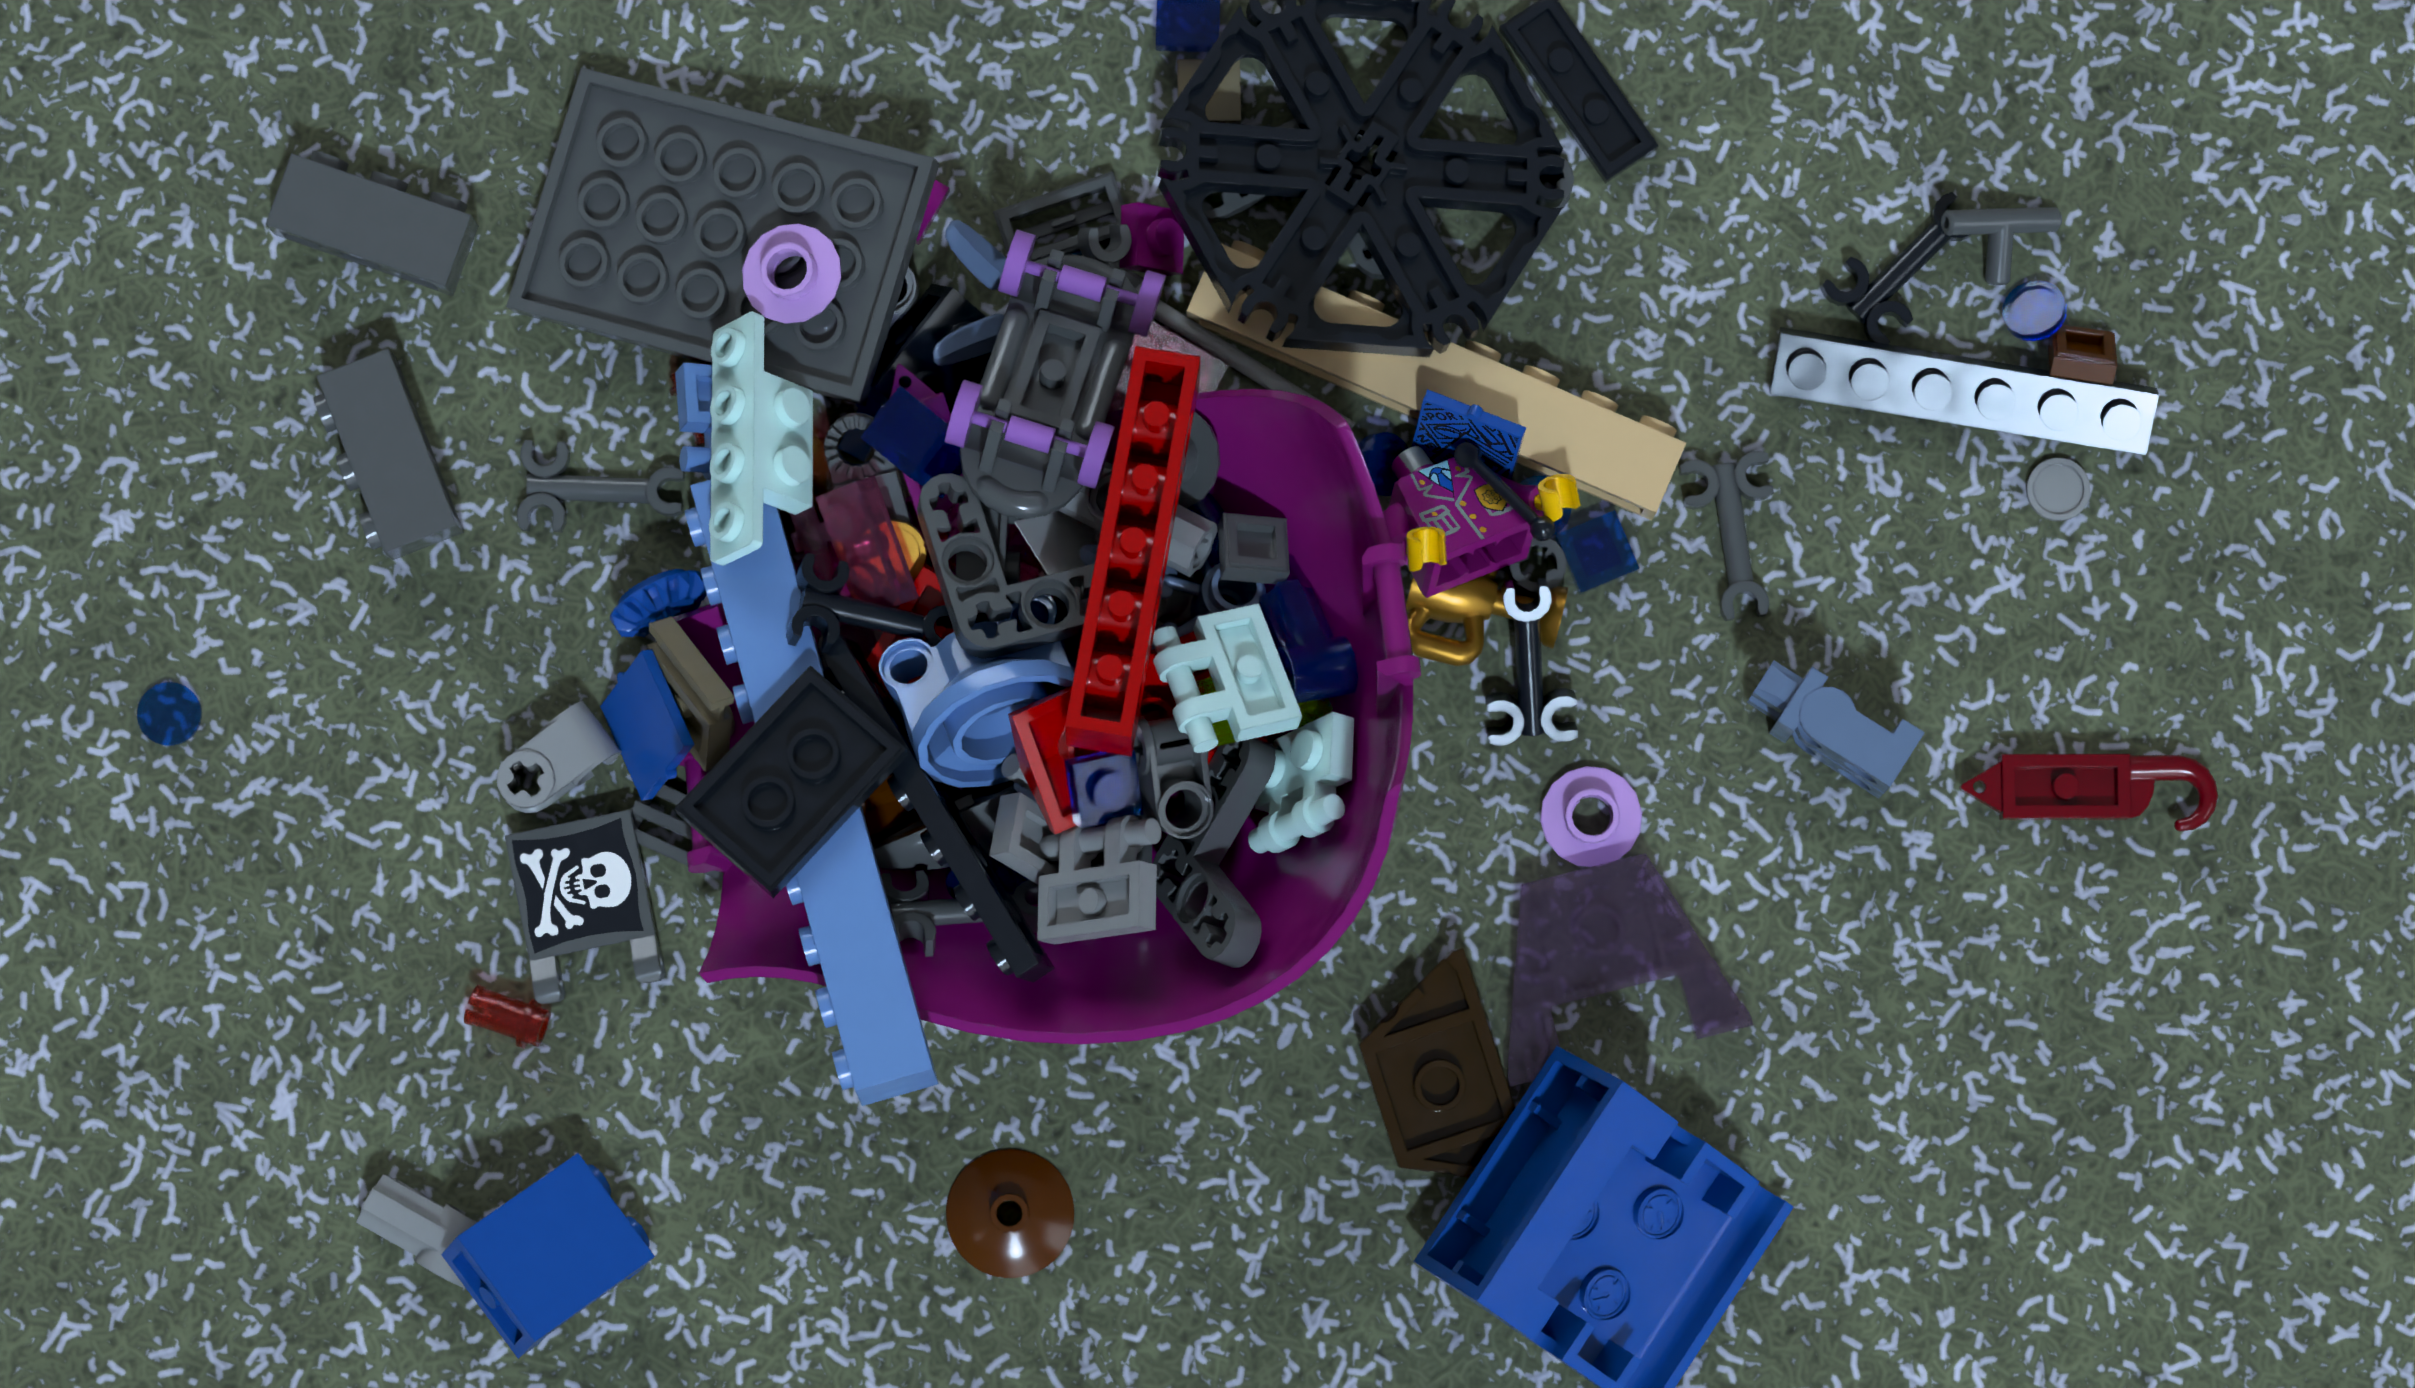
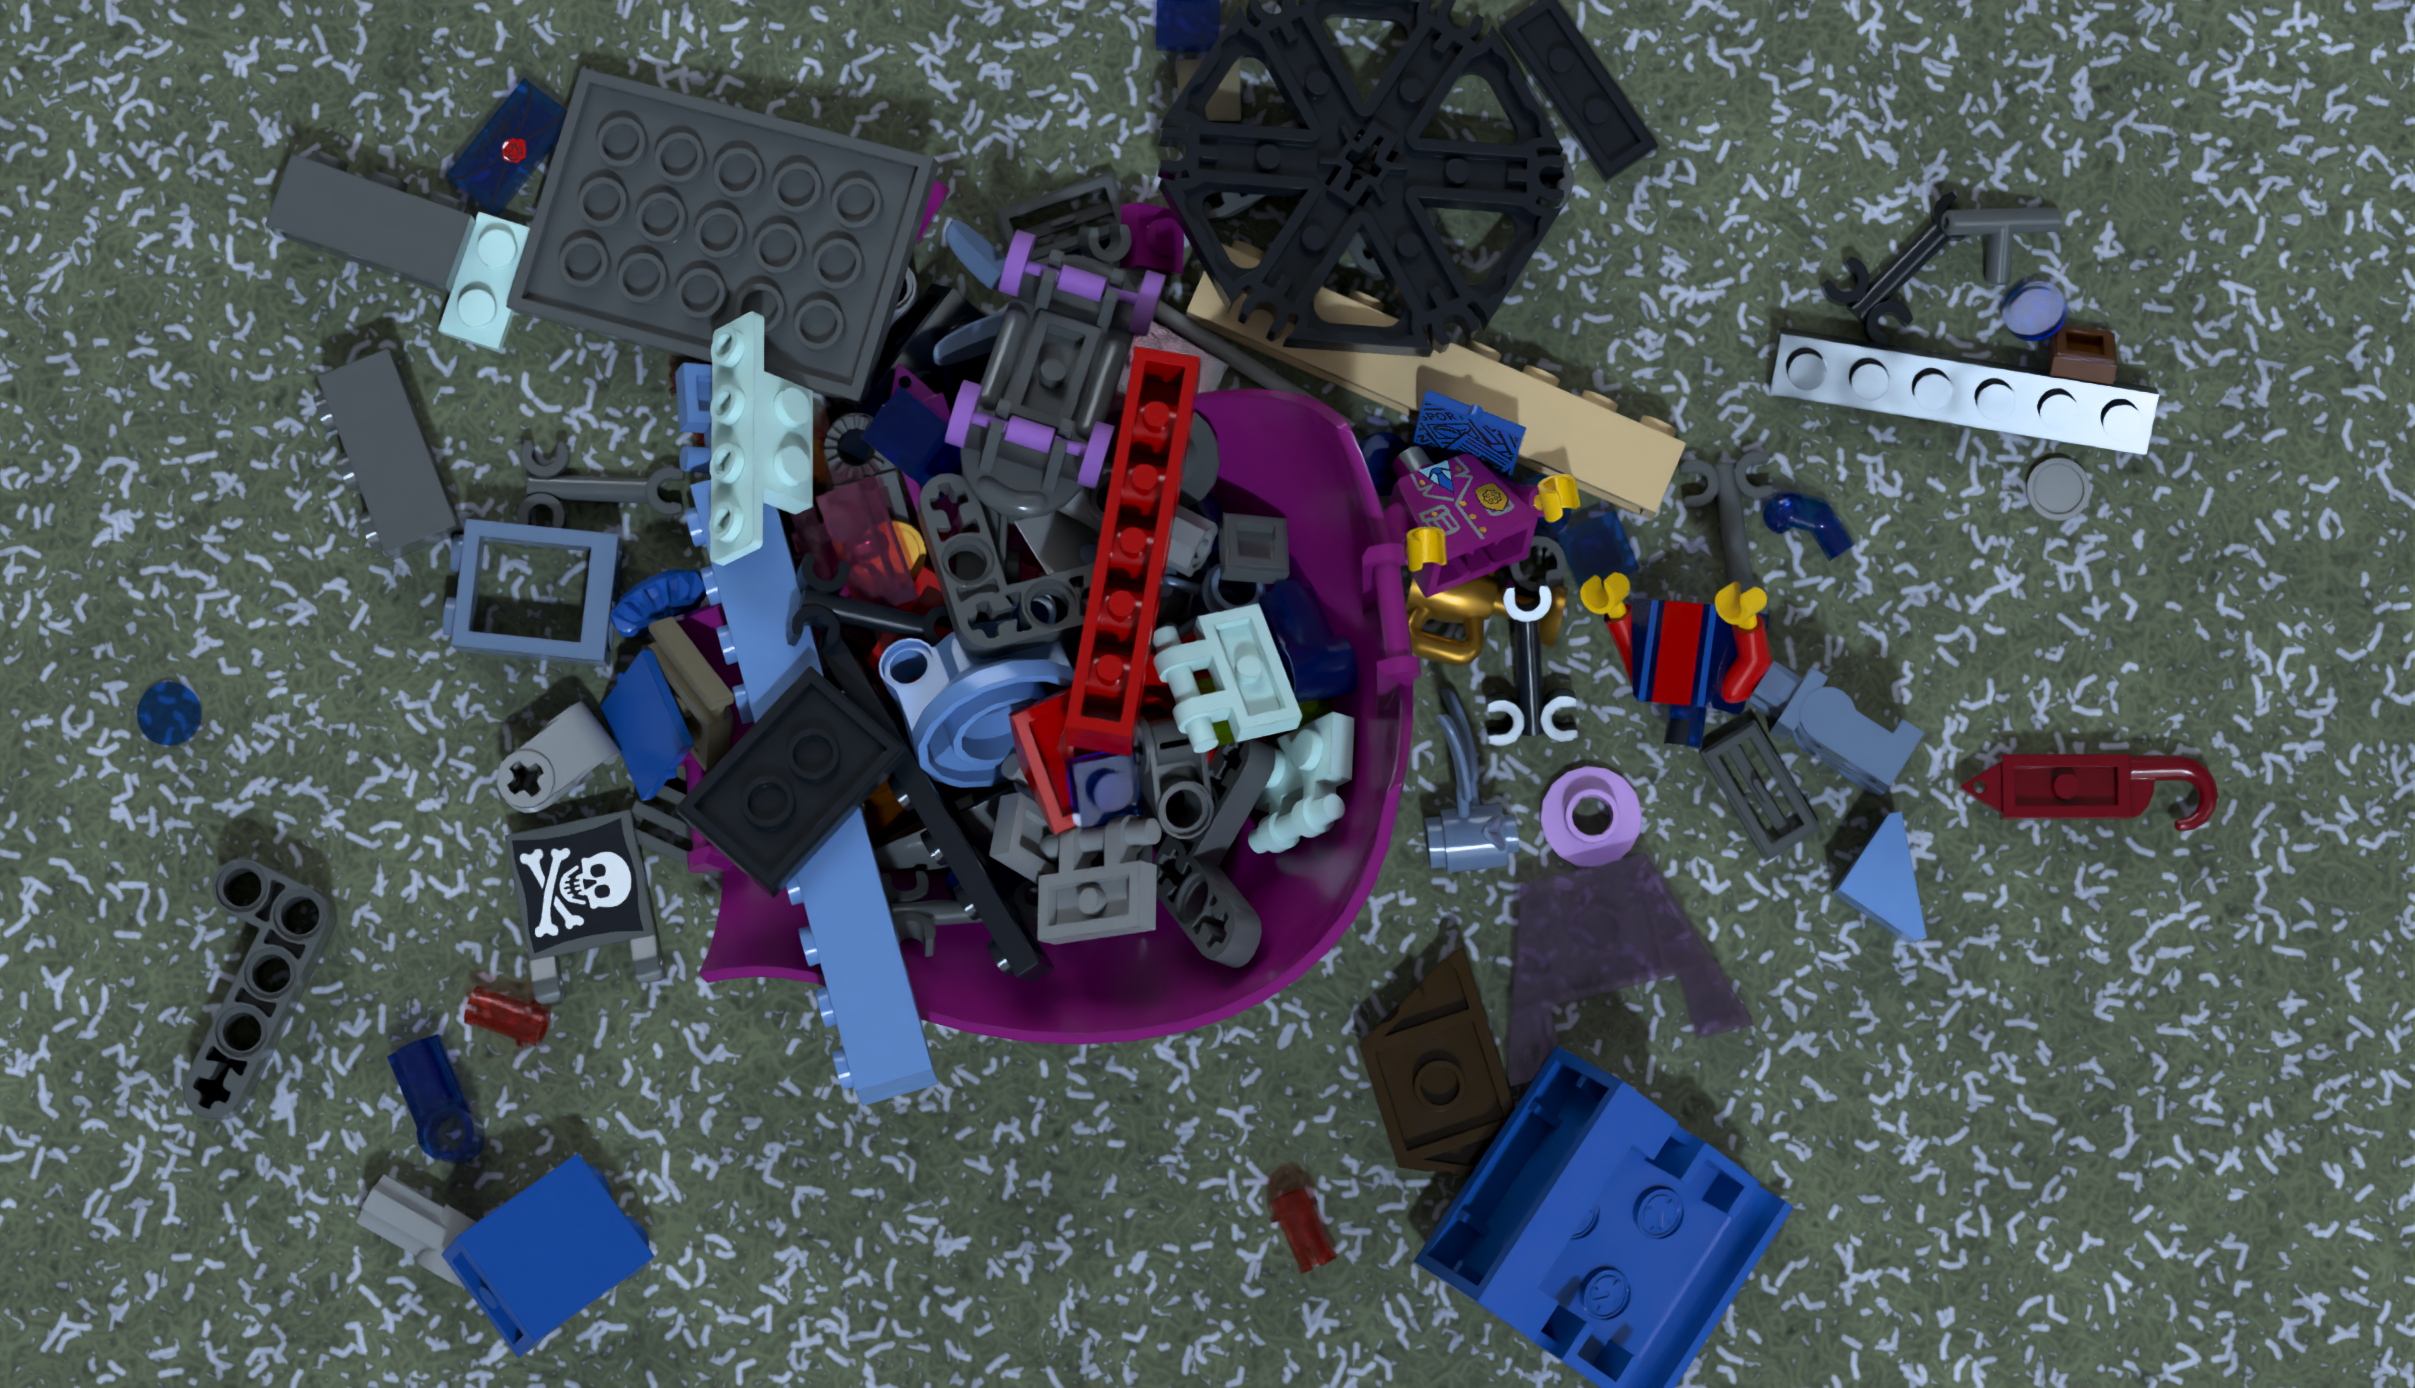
lavender piece [742,223,841,324] -> none
reddish brown dish [946,1149,1074,1278] -> none
black hinge [1454,442,1555,541] -> none
none -> dark grey beam [183,858,337,1121]
none -> clear blue piece [387,1034,486,1165]
none -> light aqua plate [438,211,531,353]
none -> sand blue window [443,519,625,667]
none -> clear blue tile [445,78,567,217]
none -> clear red pin [1269,1186,1338,1274]
none -> sand blue plant [1424,688,1519,873]
none -> torso [1580,572,1772,749]
none -> dark grey tile [1699,720,1821,863]
none -> clear blue arm [1762,490,1856,562]
none -> medium blue slope [1832,811,1927,943]

